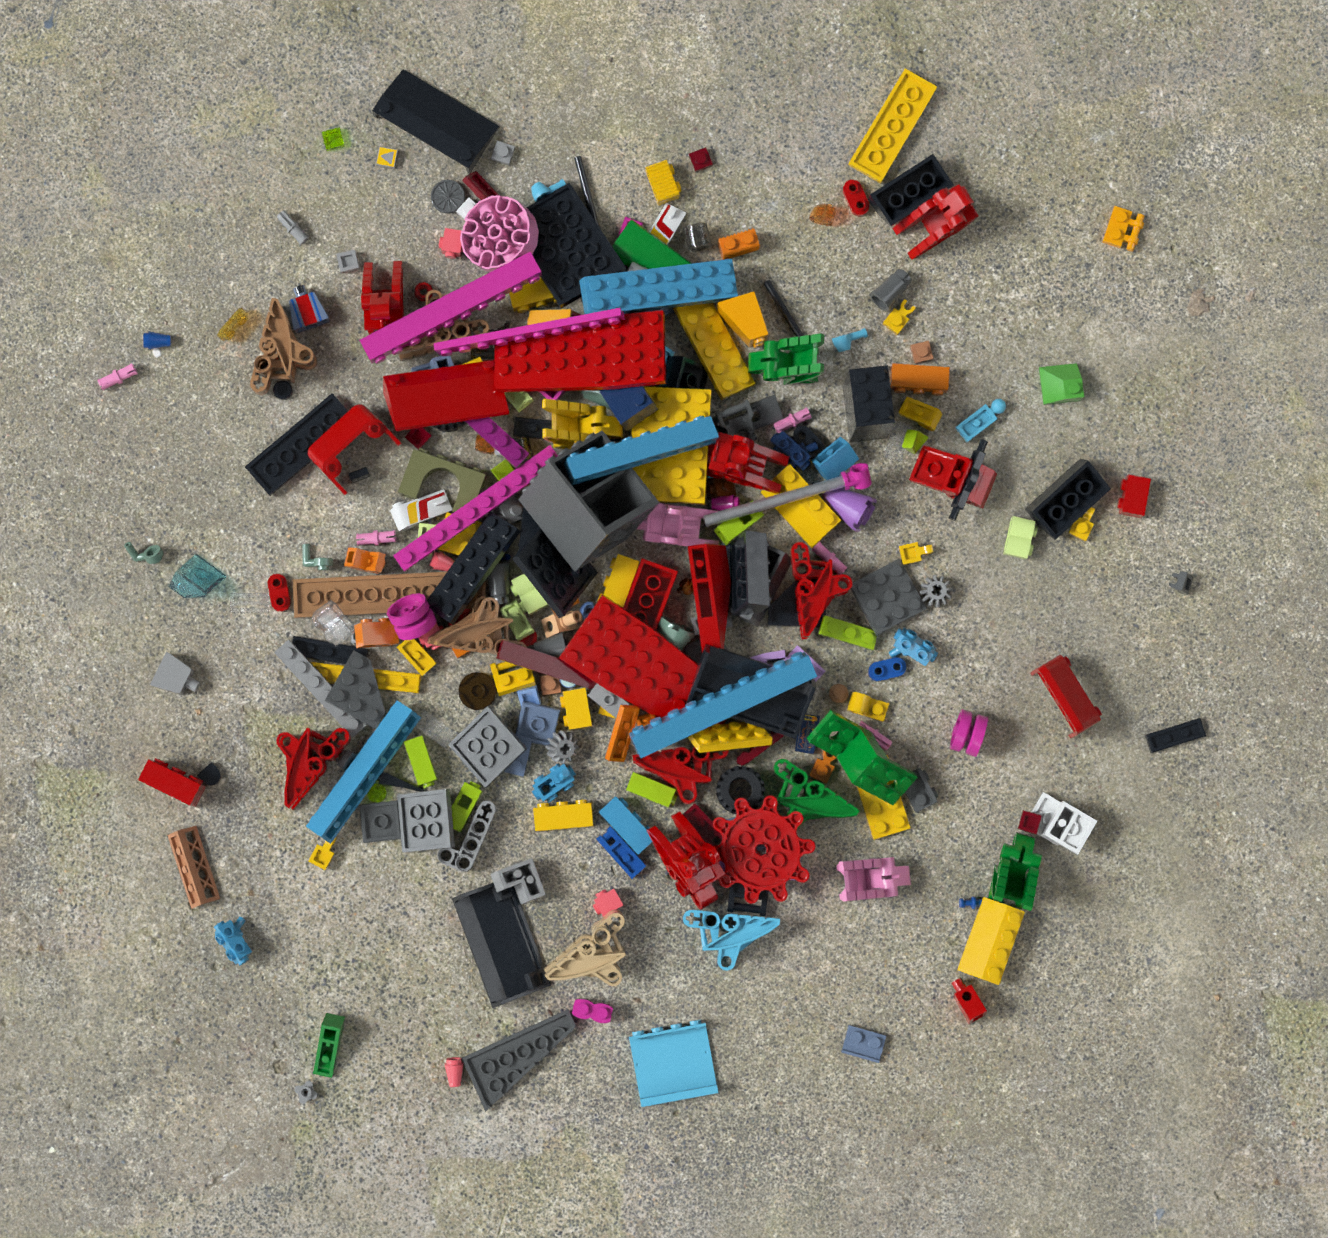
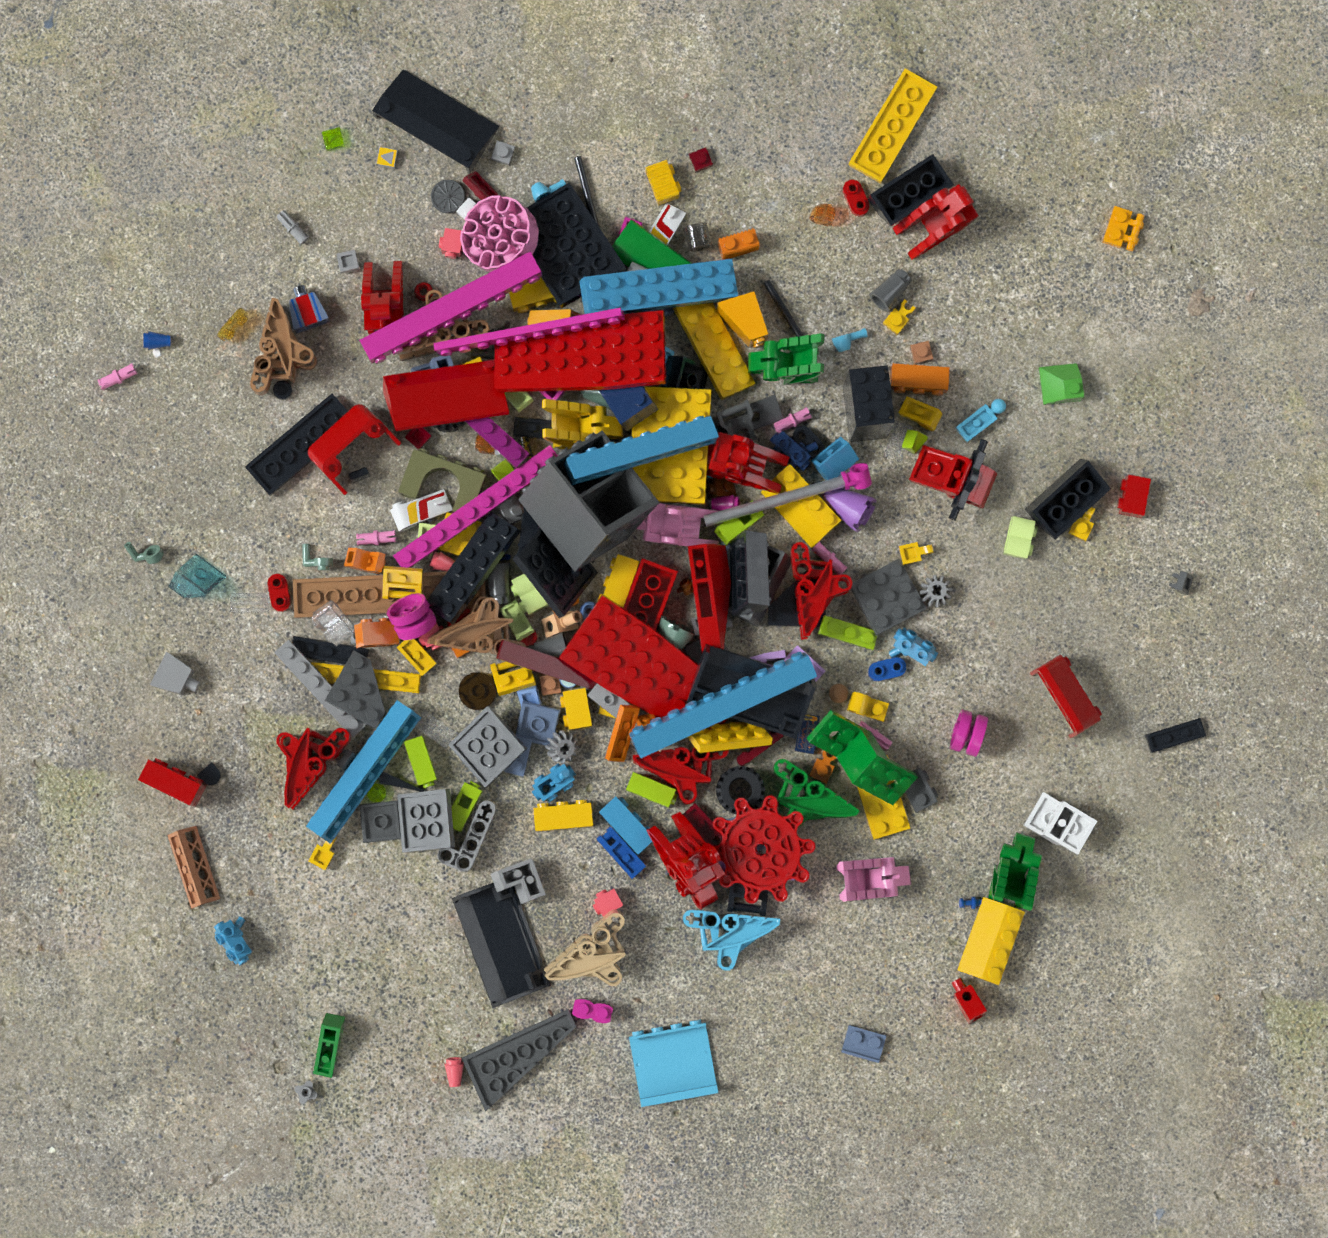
dark red plate [1017,810,1042,835] -> none
none -> yellow plate [382,566,423,599]

